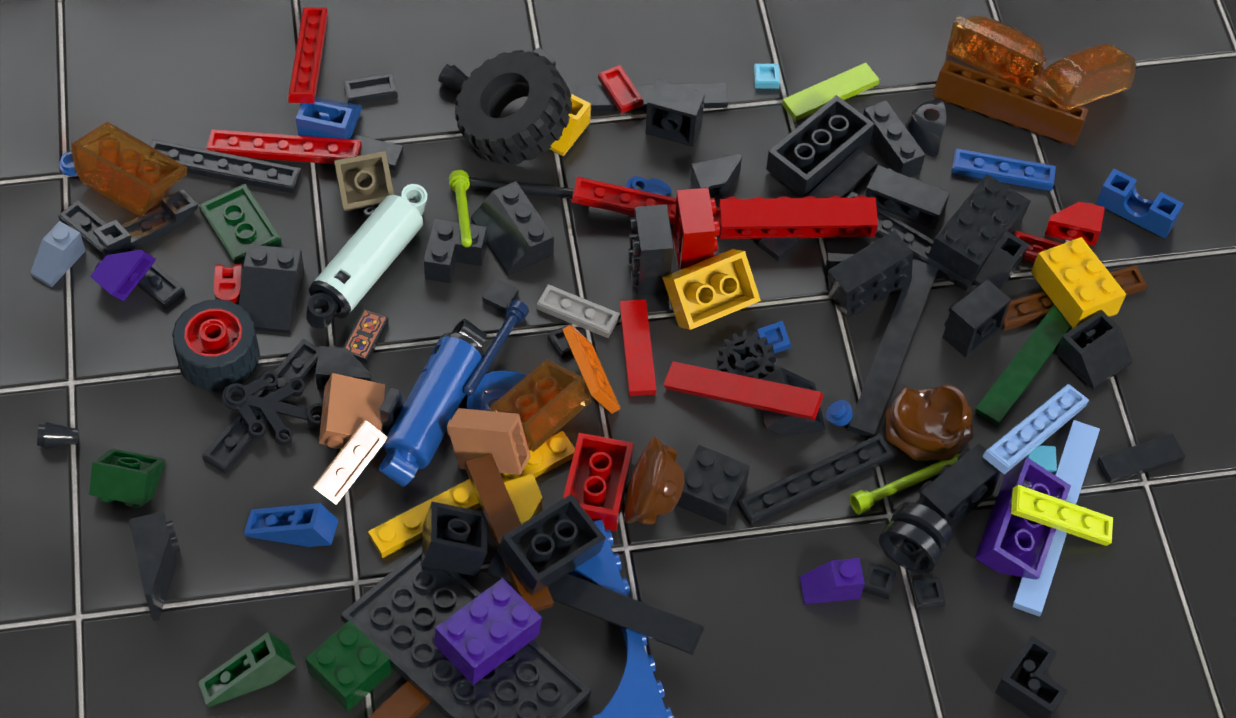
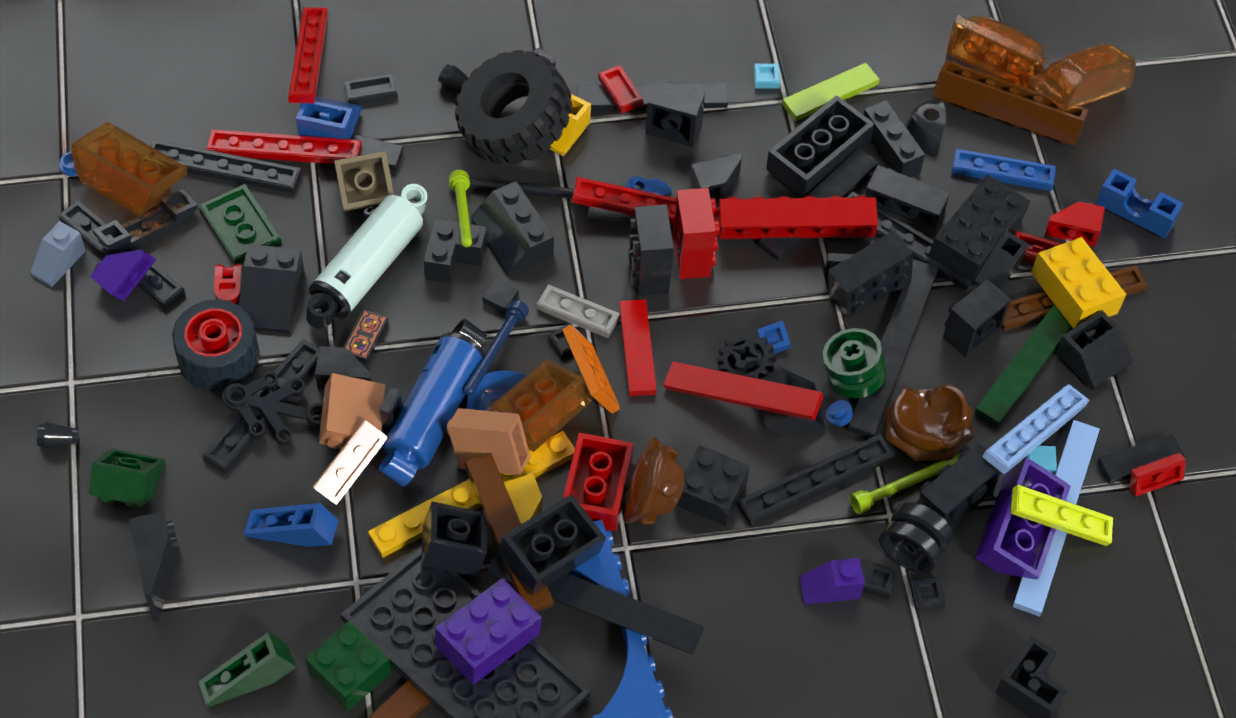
yellow brick [662,249,761,330] -> none
none -> dark green wheel [822,328,887,398]
none -> red plate [1130,453,1186,497]

